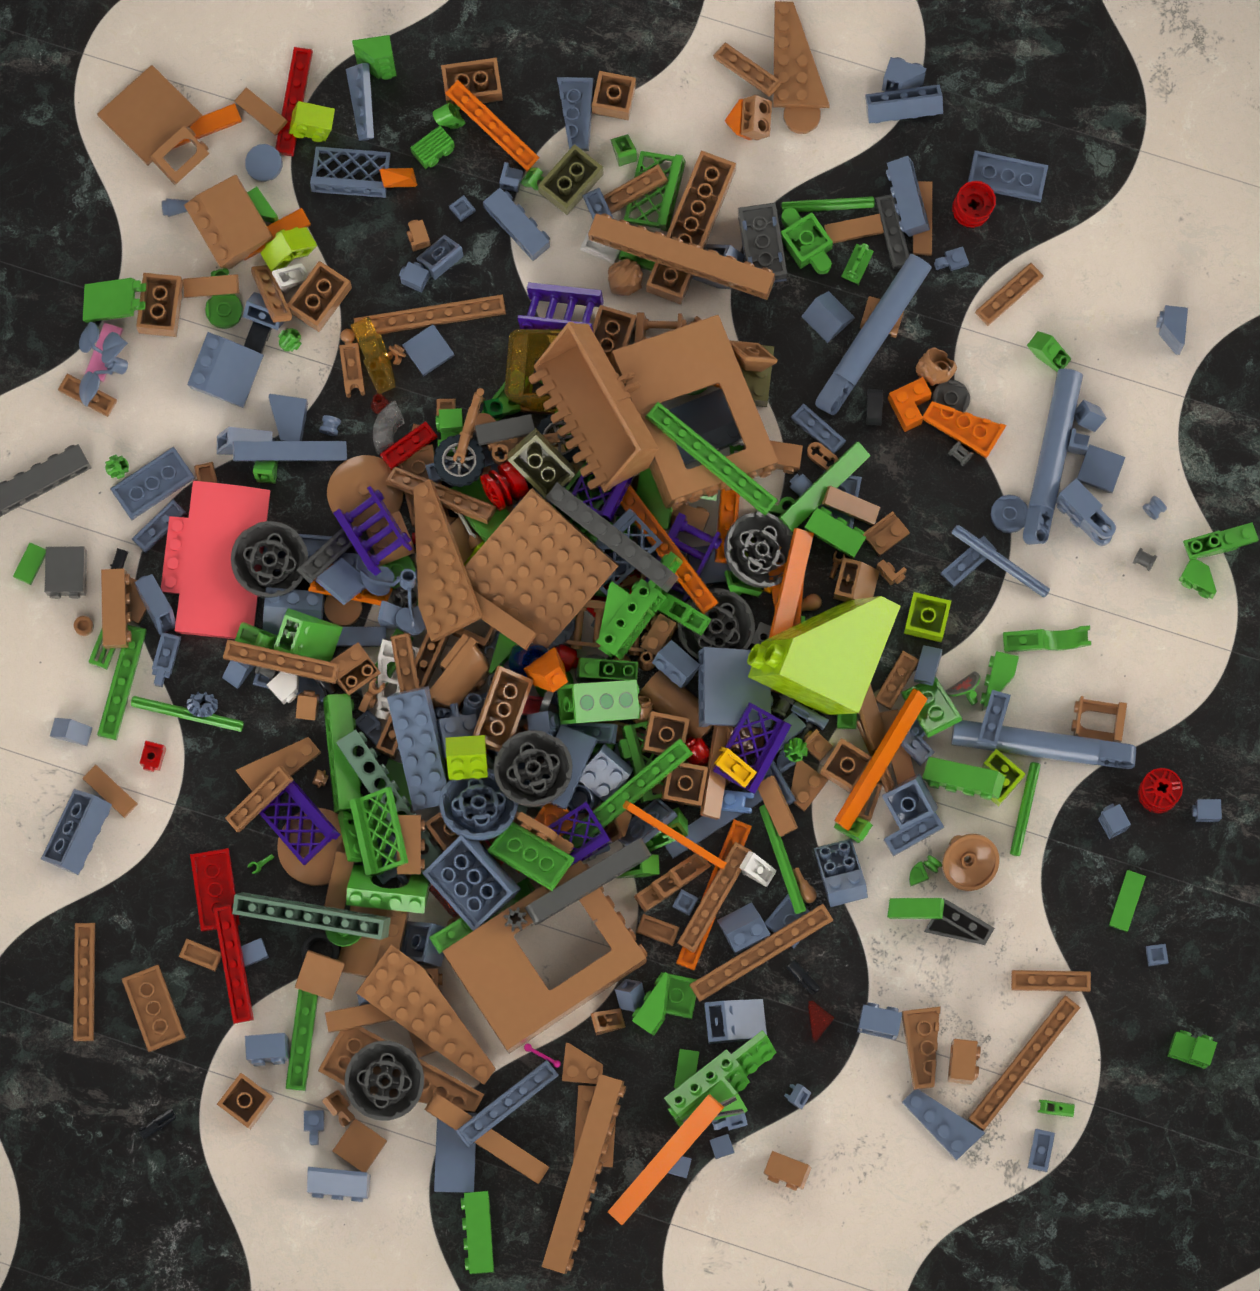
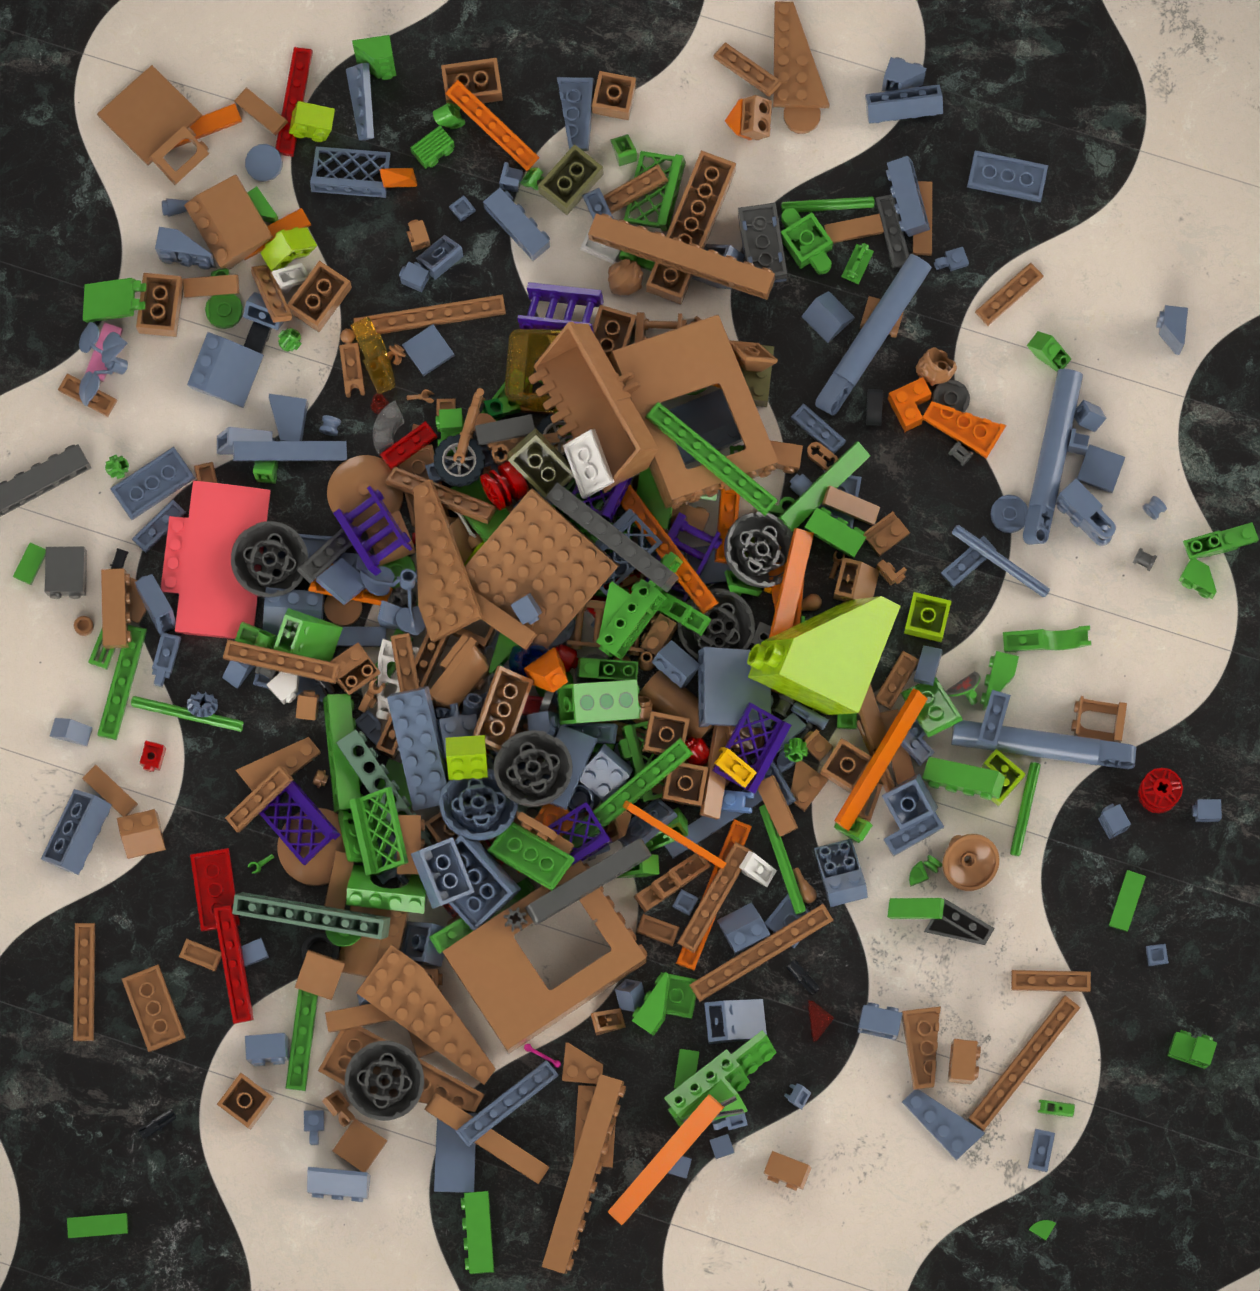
red wheel [952,181,996,228] -> none
none -> bright green tile [67,1213,128,1238]
none -> medium nougat slope [117,809,166,859]
none -> sand blue slope [155,227,216,269]
none -> medium nougat hand [407,389,434,403]
none -> sand blue slope [411,837,474,909]
none -> sand blue brick [511,593,542,625]
none -> white tile [563,429,614,498]
none -> bright green tile [1029,1220,1056,1241]

